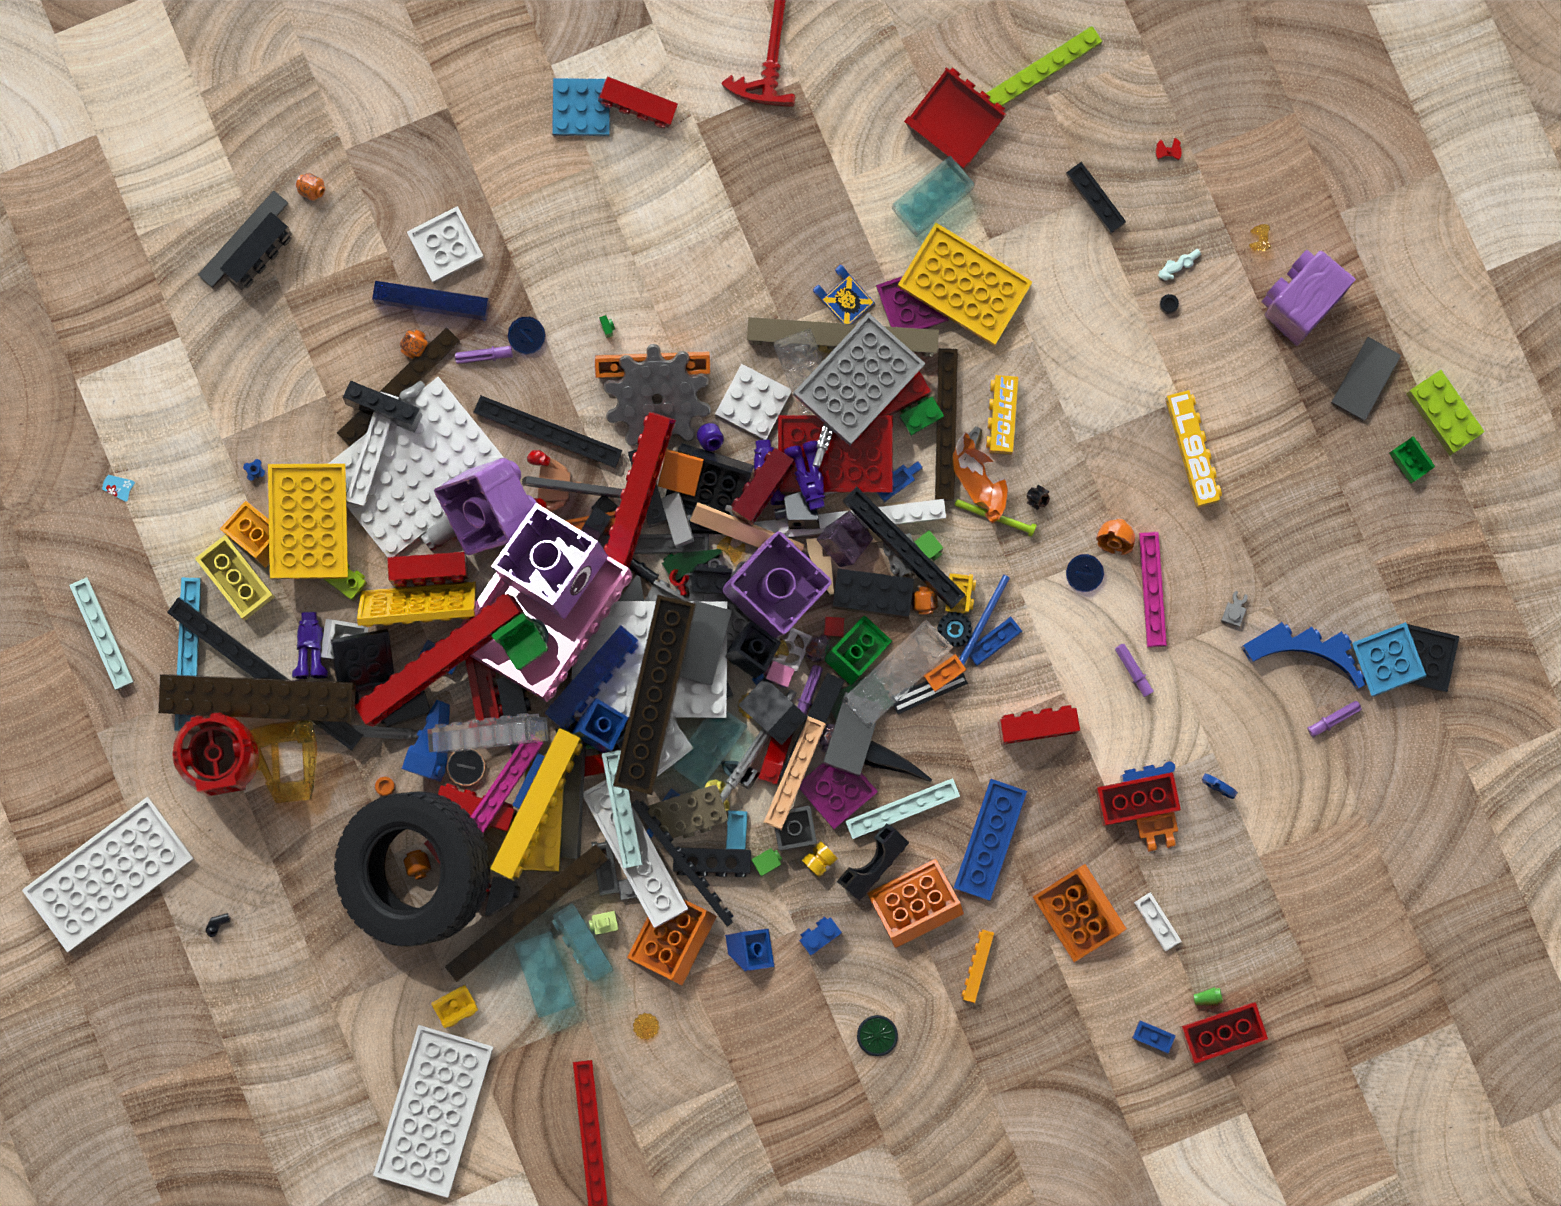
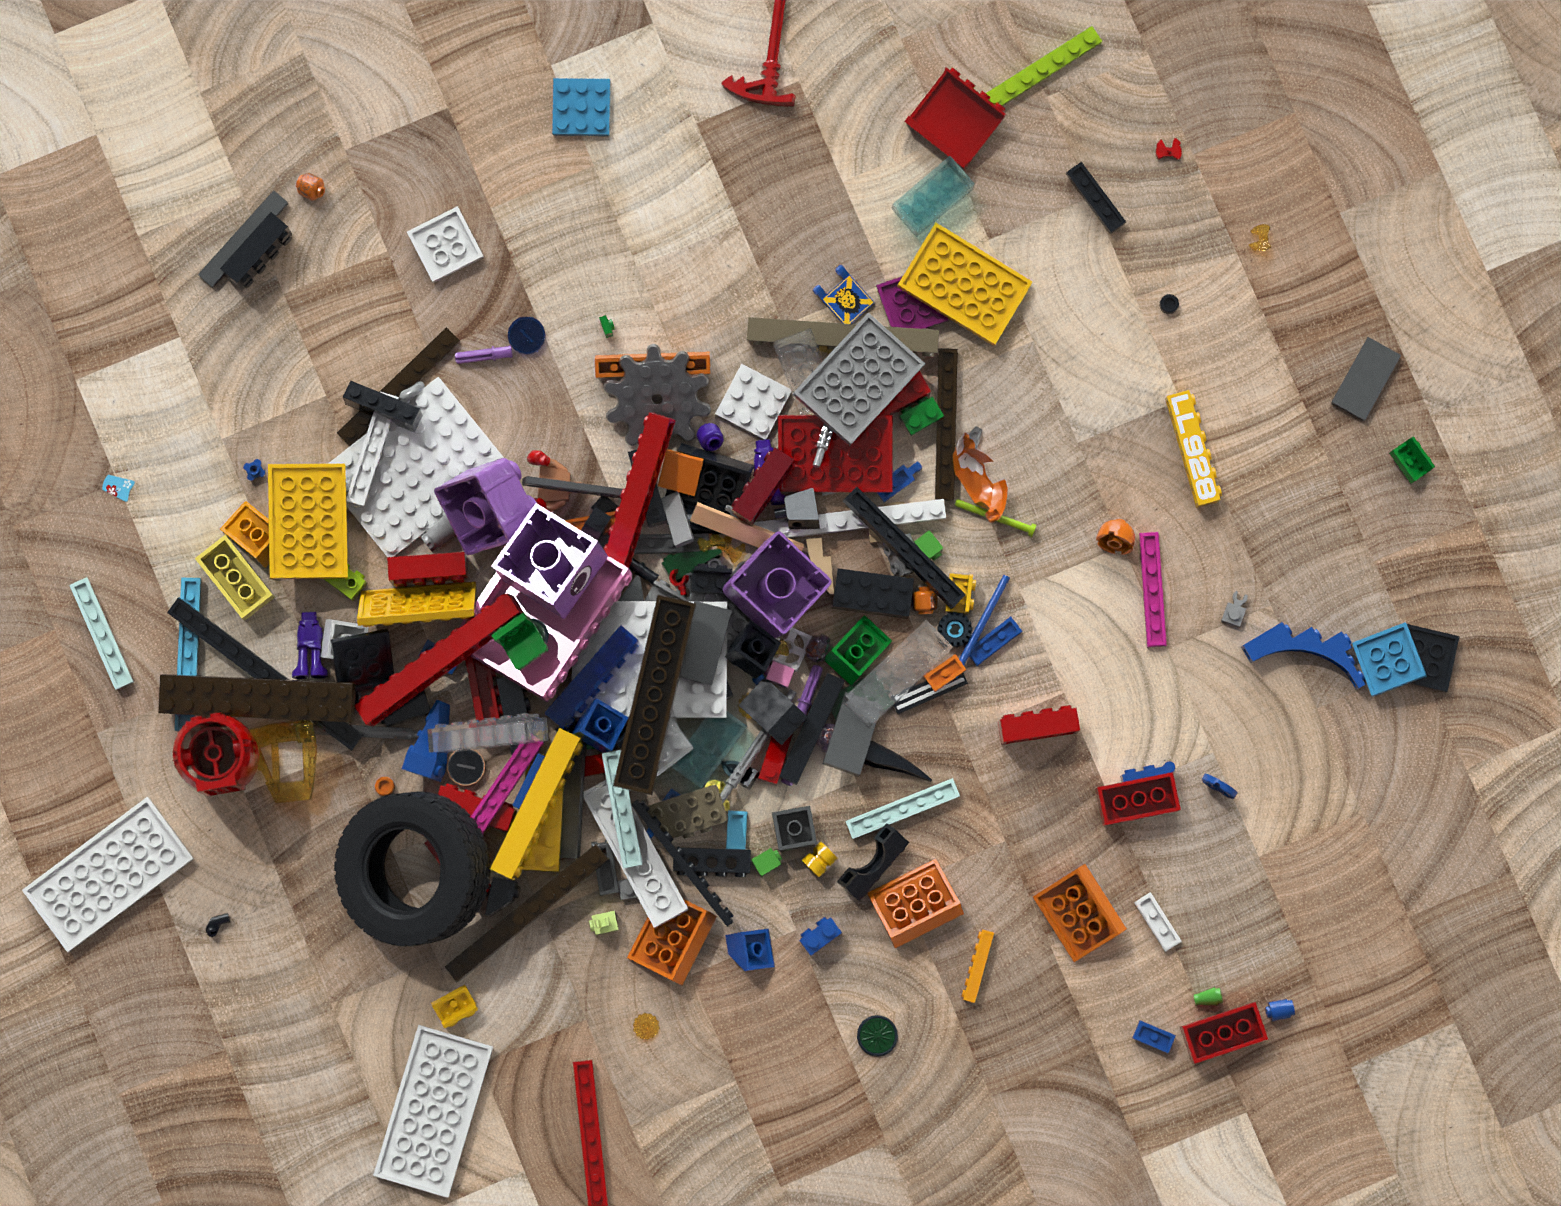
clear blue brick [372,281,490,321] -> none
orange head [399,329,428,359] -> none
orange head [403,850,431,880] -> none
black plate [473,395,623,469] -> none
clear light blue brick [514,932,577,1018] -> none
clear light blue brick [552,903,614,983] -> none
red brick [597,76,678,129] -> none
light nougat tile [764,716,826,831] -> none
dark purple piece [784,441,825,510] -> none
magenta plate [799,763,878,829] -> none
clear purple slope [817,511,874,567] -> none
red tile [824,617,845,637] -> none
blue plate [953,779,1027,901] -> none
yellow brick [986,375,1018,455] -> none
black gear [1026,485,1050,510] -> none
clear blue tile [1066,554,1104,592] -> none
medium lavender axle [1115,644,1154,697] -> none
orange plate [1136,812,1178,852] -> none
light aqua animal [1158,249,1202,281] -> none
medium lavender brick [1261,250,1356,346] -> none
medium lavender axle [1307,701,1362,738] -> none
lime brick [1406,370,1485,456] -> none
none -> clear yellow piece [697,534,725,552]
none -> blue brick [1265,999,1295,1022]

